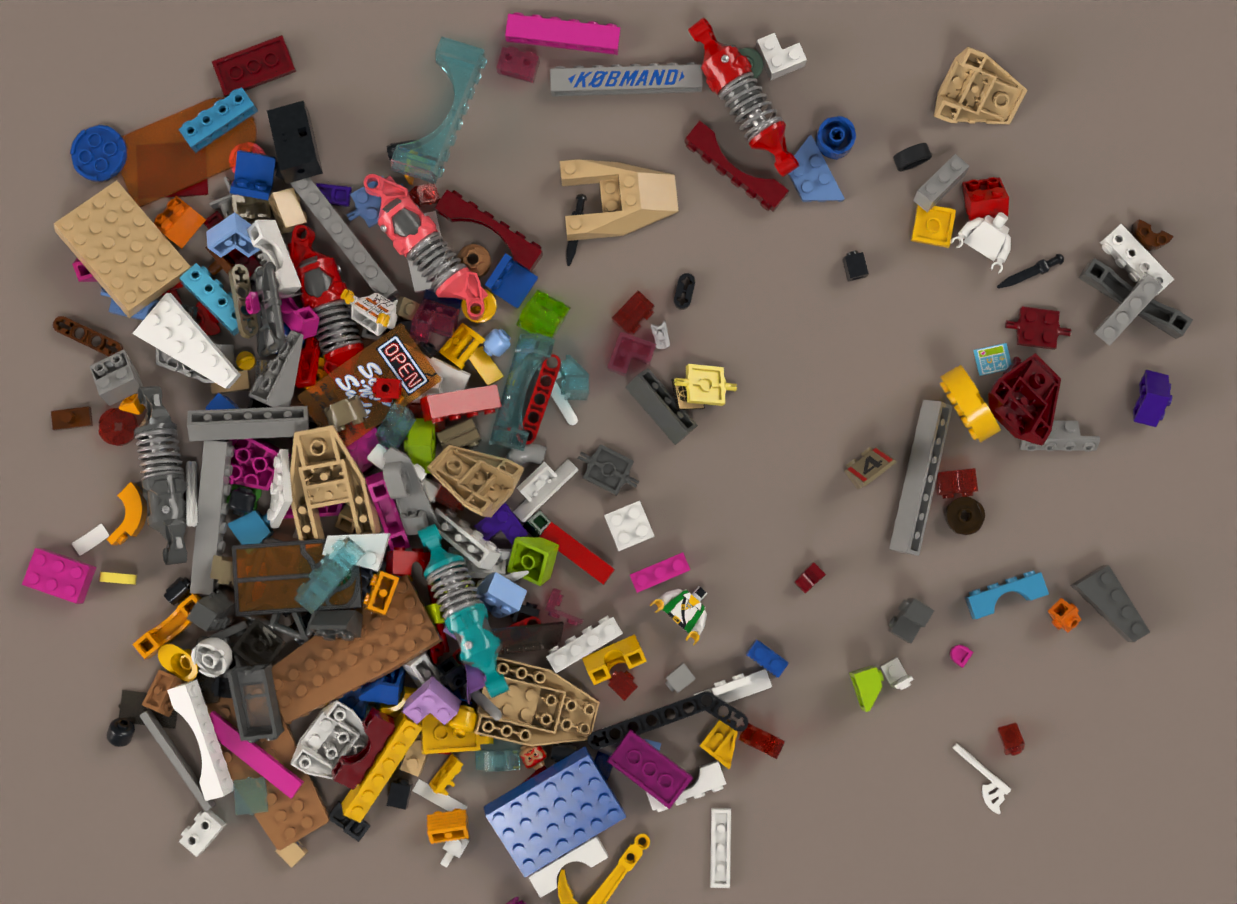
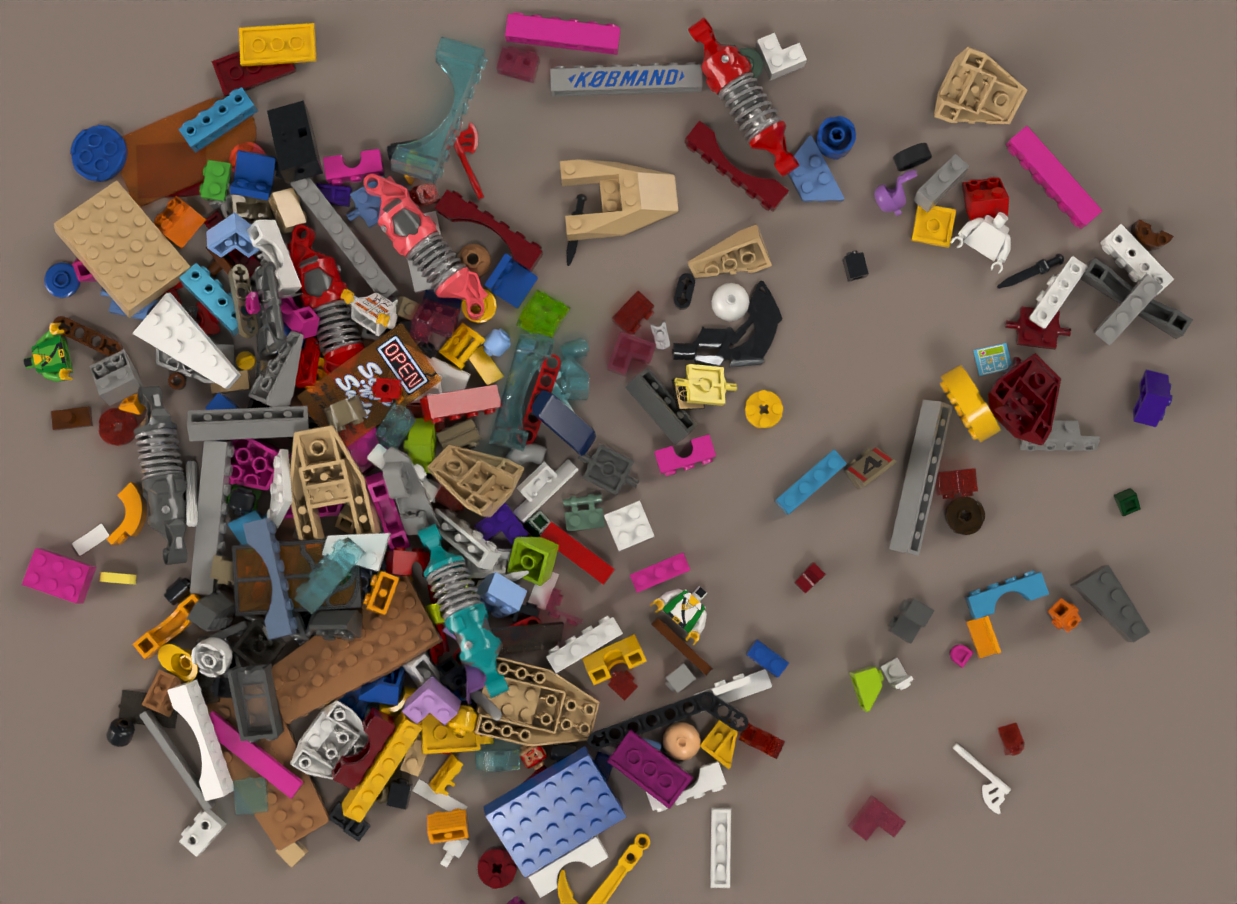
none -> torso [24,322,73,382]
none -> blue wheel [44,262,80,298]
none -> reddish brown axle [168,372,187,390]
none -> bright green bracket [200,160,232,202]
none -> yellow tile [239,23,317,66]
none -> sand blue arch [243,518,298,640]
none -> dark pink arch [323,149,385,186]
none -> dark tan plate [375,786,390,804]
none -> red piece [450,122,484,200]
none -> dark red brick [477,846,518,889]
none -> white sticker [528,572,559,610]
none -> dark blue piece [532,390,596,456]
none -> clear light blue brick [561,338,590,361]
none -> sand green plate [563,494,605,532]
none -> reddish brown beam [651,617,713,676]
none -> dark pink arch [654,434,716,476]
none -> light nougat cylinder [662,721,701,761]
none -> black piece [672,281,782,368]
none -> tan wedge [688,224,772,278]
none -> white cylinder [711,283,750,322]
none -> yellow plate [745,390,783,429]
none -> dark azure brick [775,449,847,515]
none -> clear pink brick [848,795,906,841]
none -> medium lavender hair [874,170,918,216]
none -> light orange panel [966,616,1002,658]
none -> dark pink brick [1006,126,1102,229]
none -> white bracket [1029,257,1088,329]
none -> dark green slope [1114,488,1141,517]

